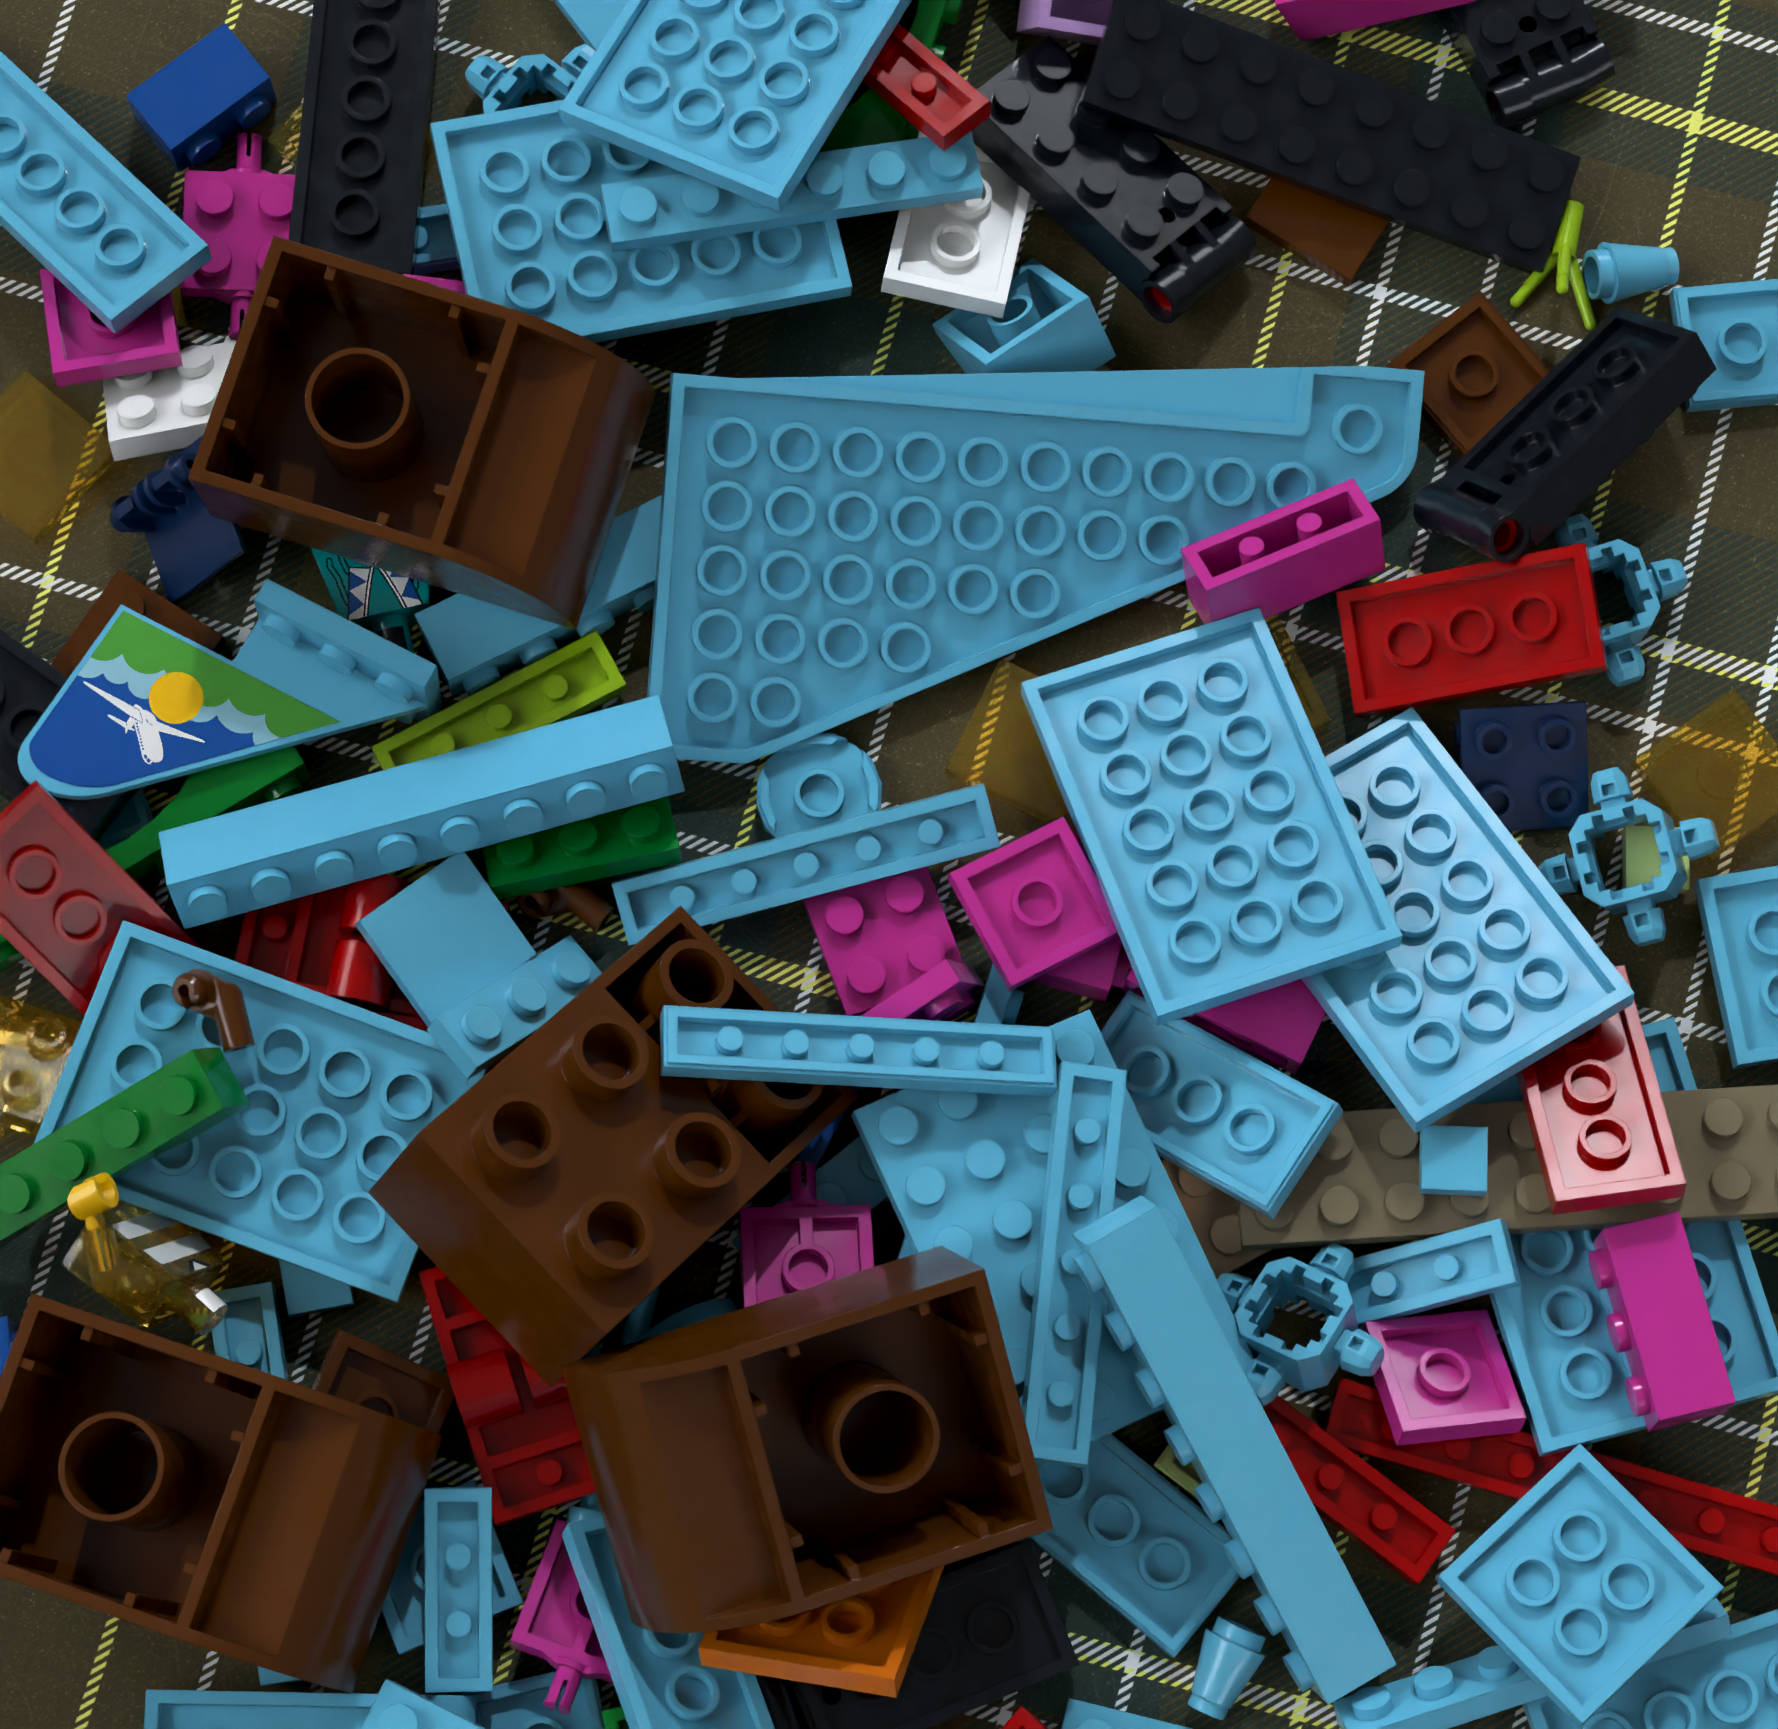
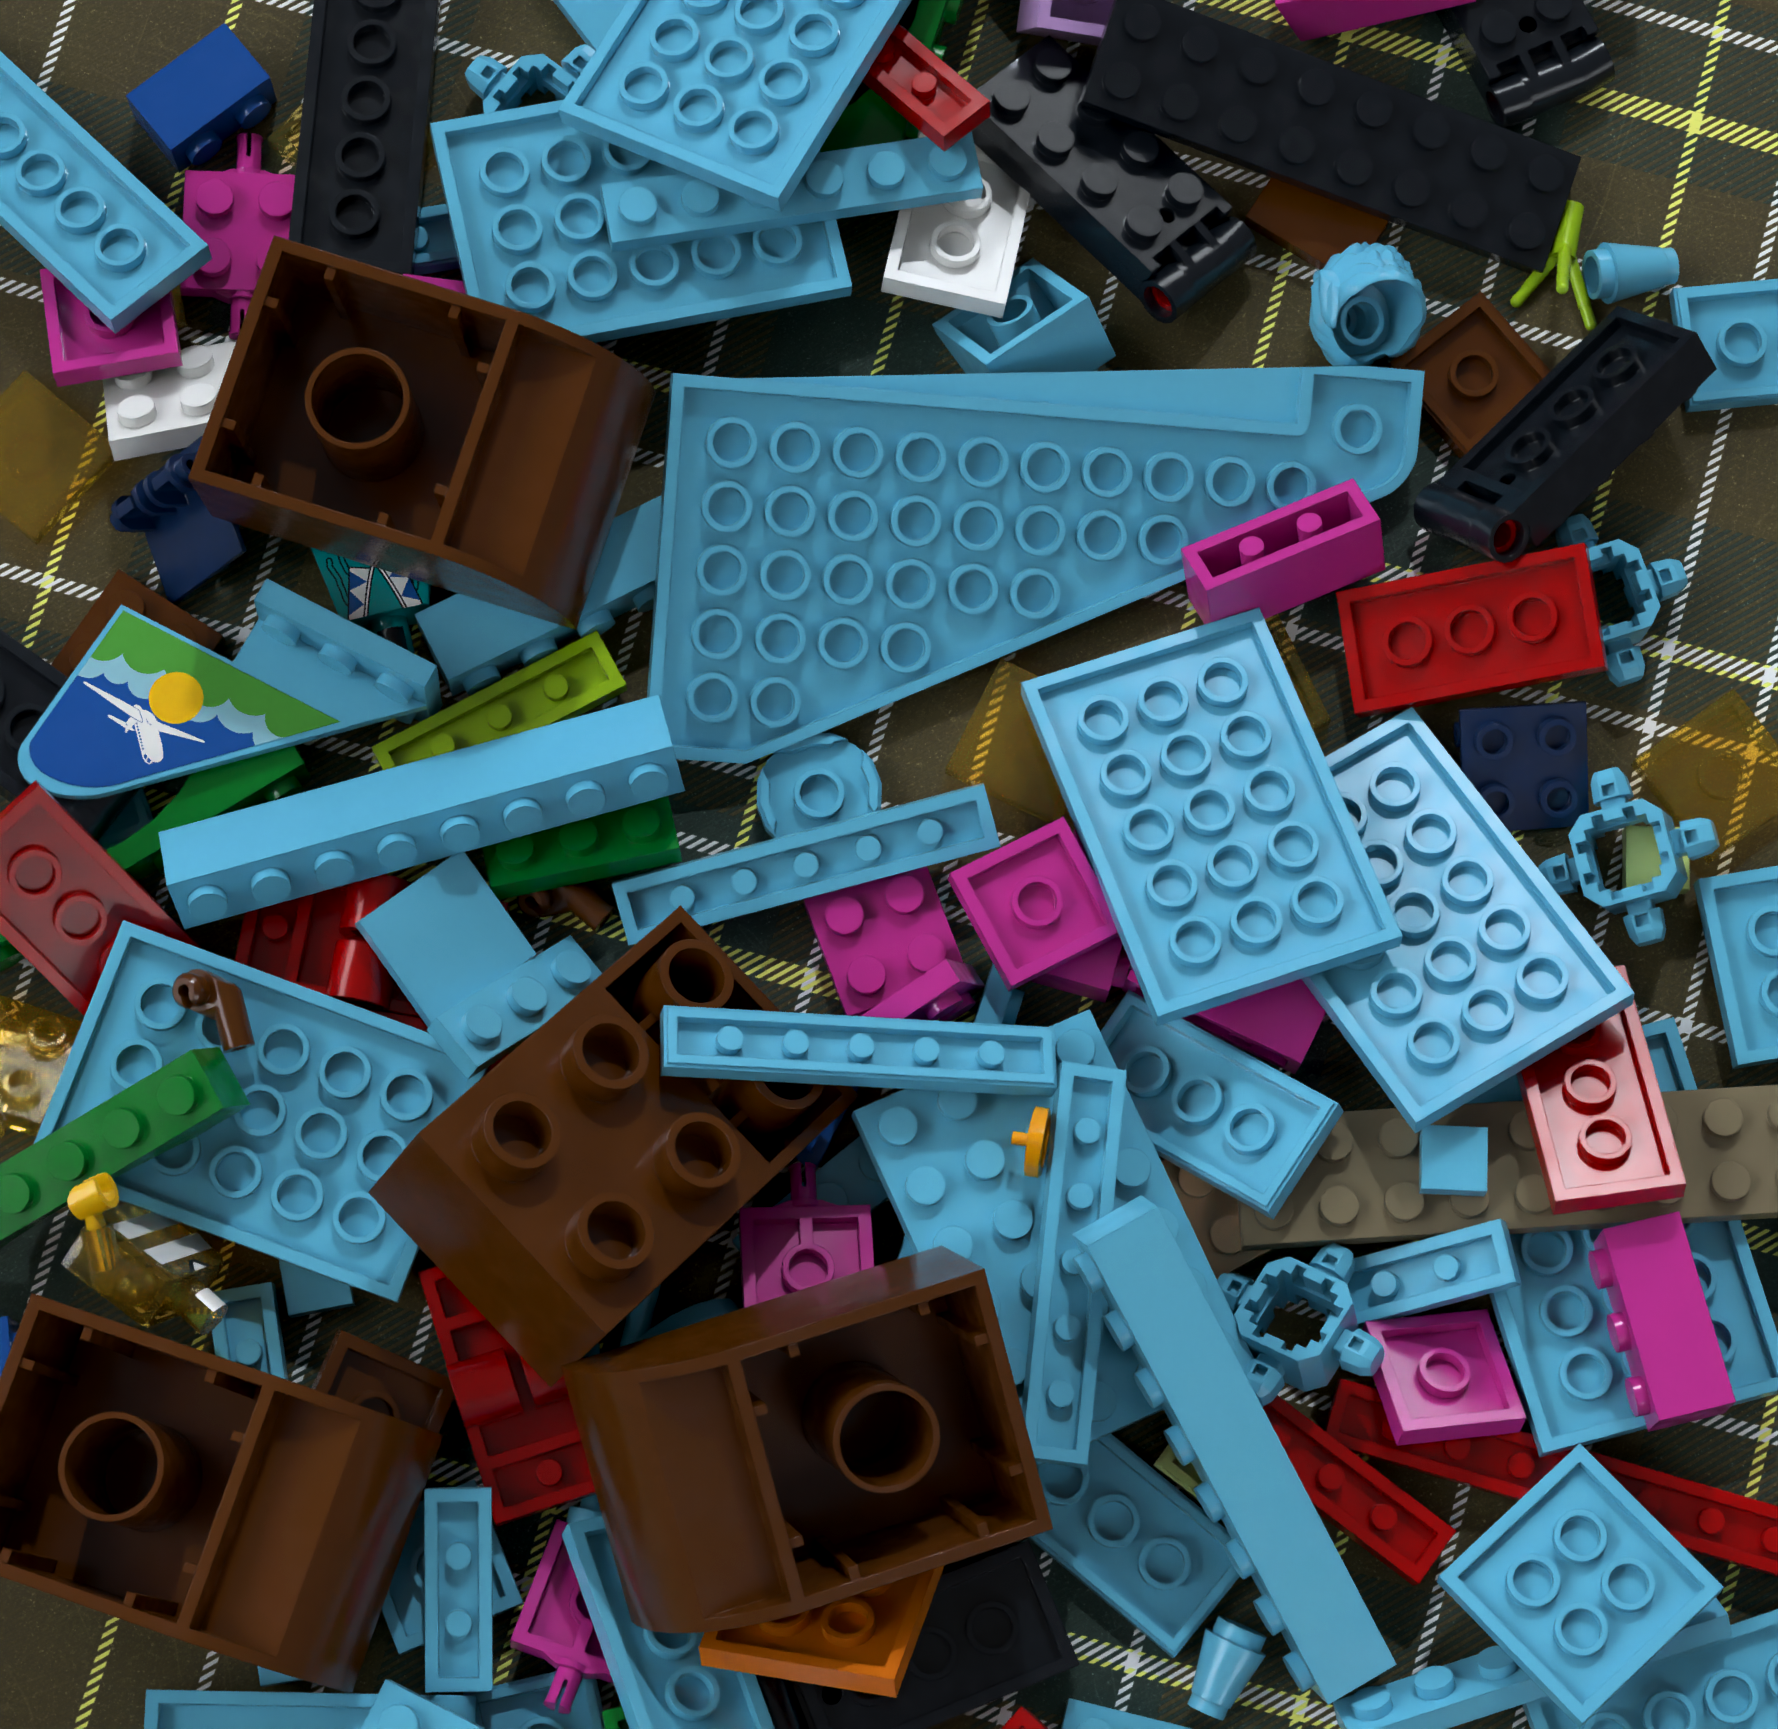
none -> light orange piece [1011,1106,1051,1178]
none -> medium azure hair [1309,242,1427,366]

